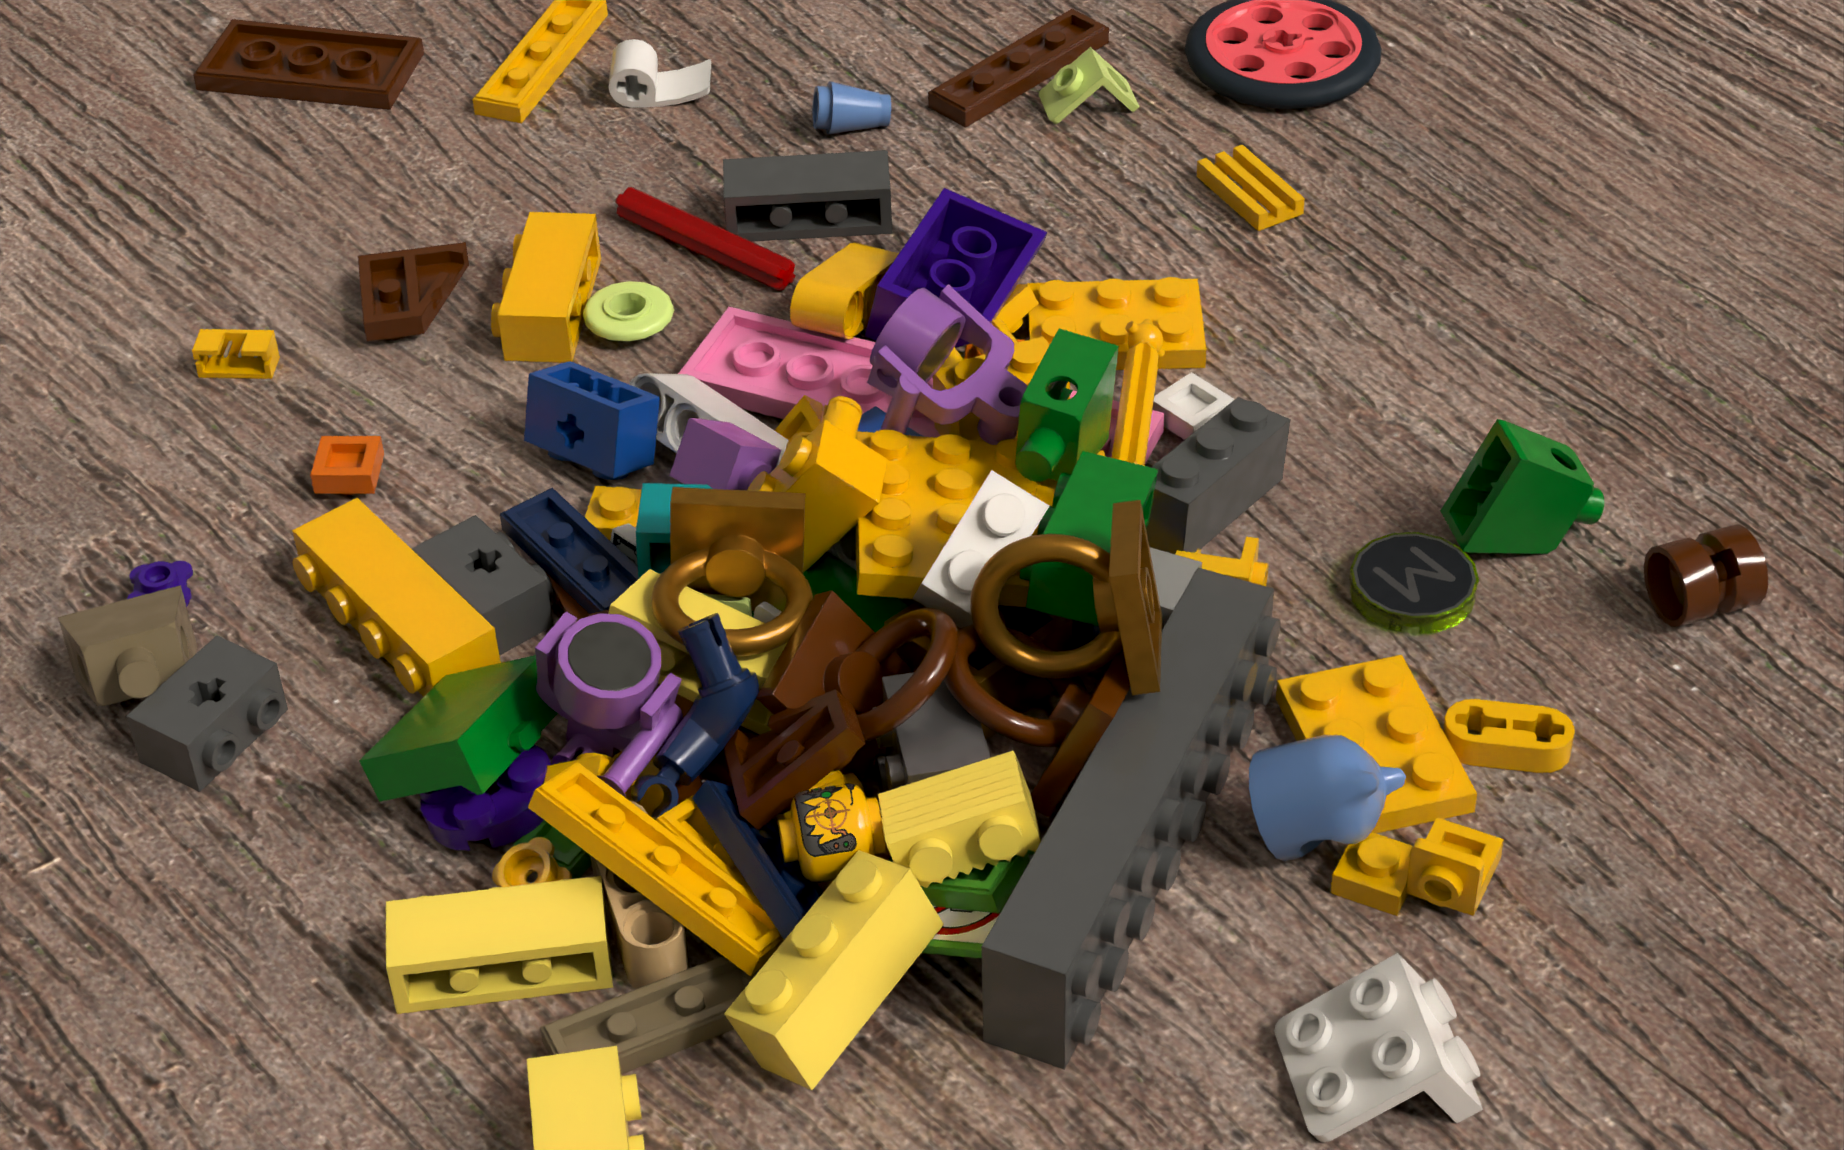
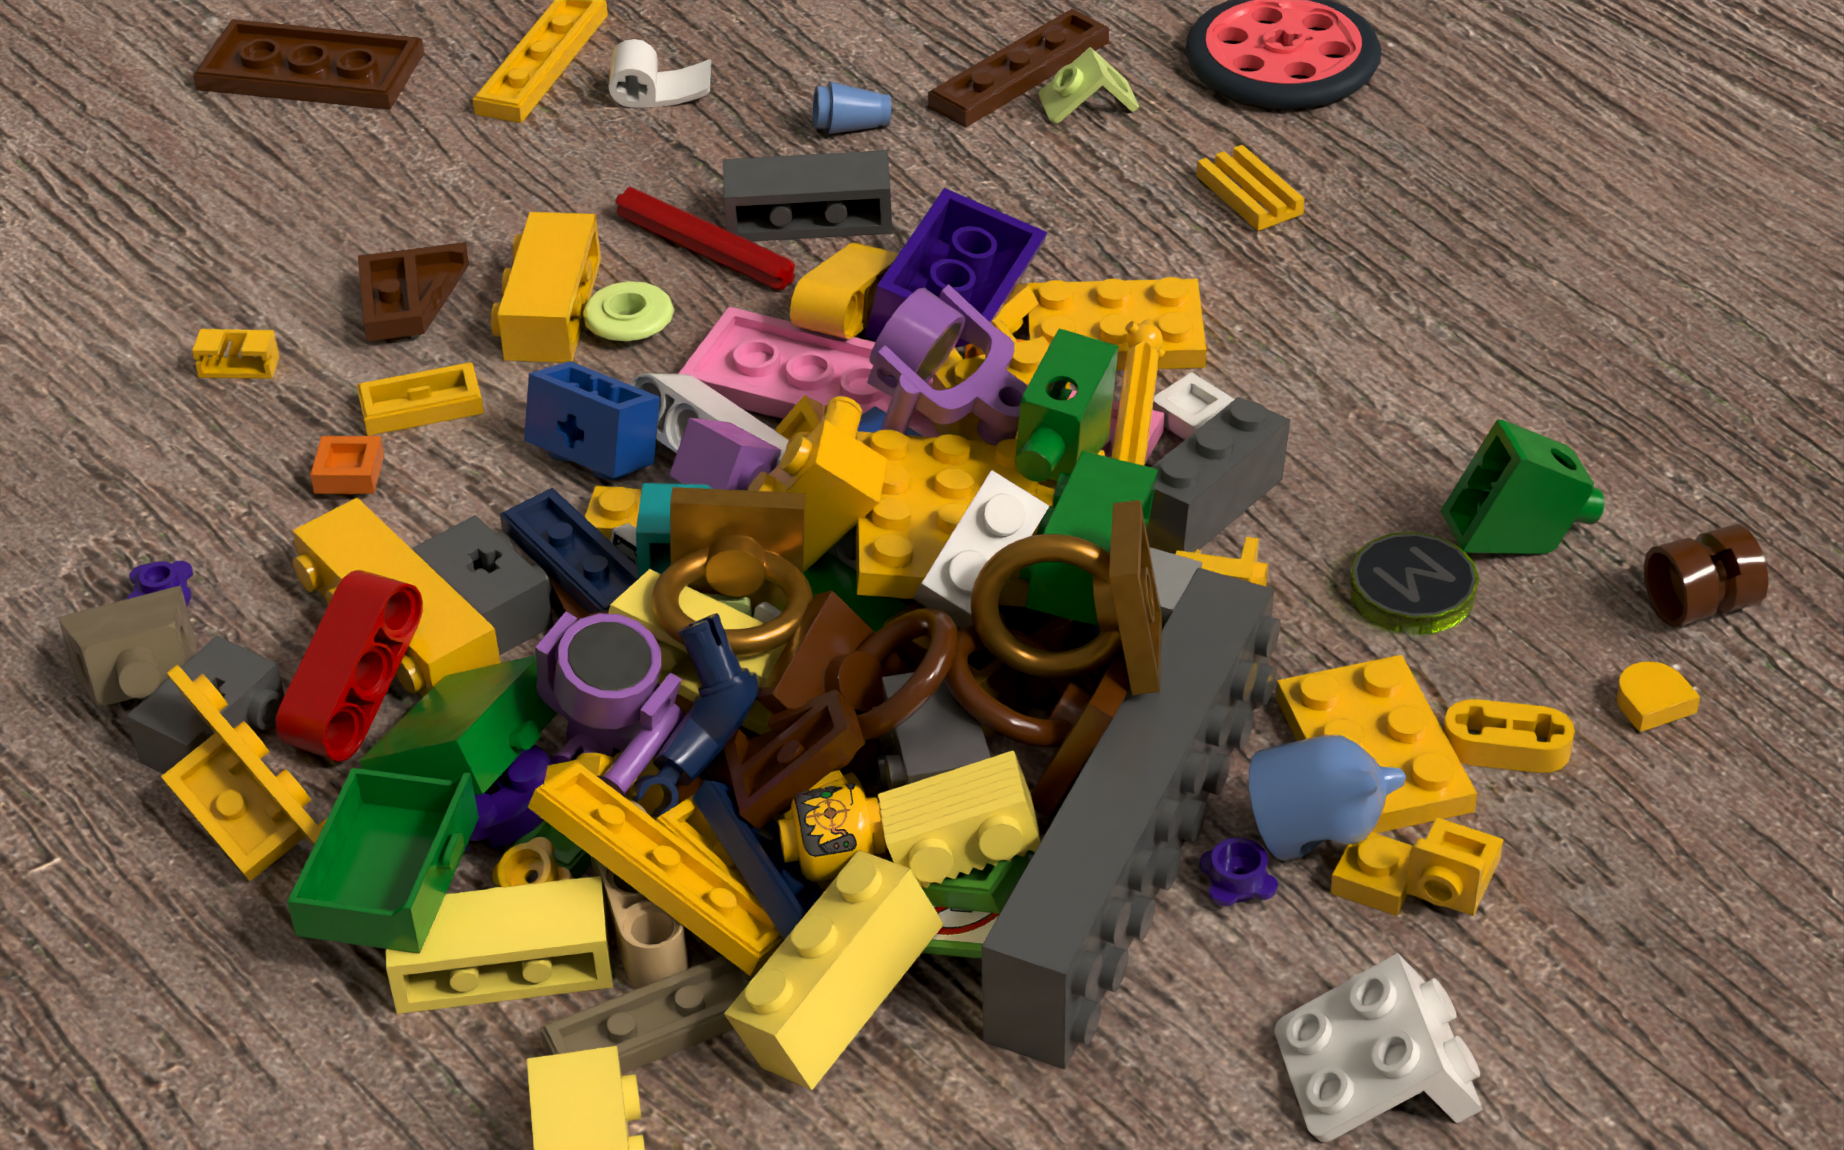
none -> yellow bracket [161,664,328,882]
none -> red beam [276,569,423,762]
none -> green container [287,768,479,953]
none -> yellow tile [356,362,484,436]
none -> dark purple plate [1199,837,1278,906]
none -> yellow tile [1616,661,1700,732]

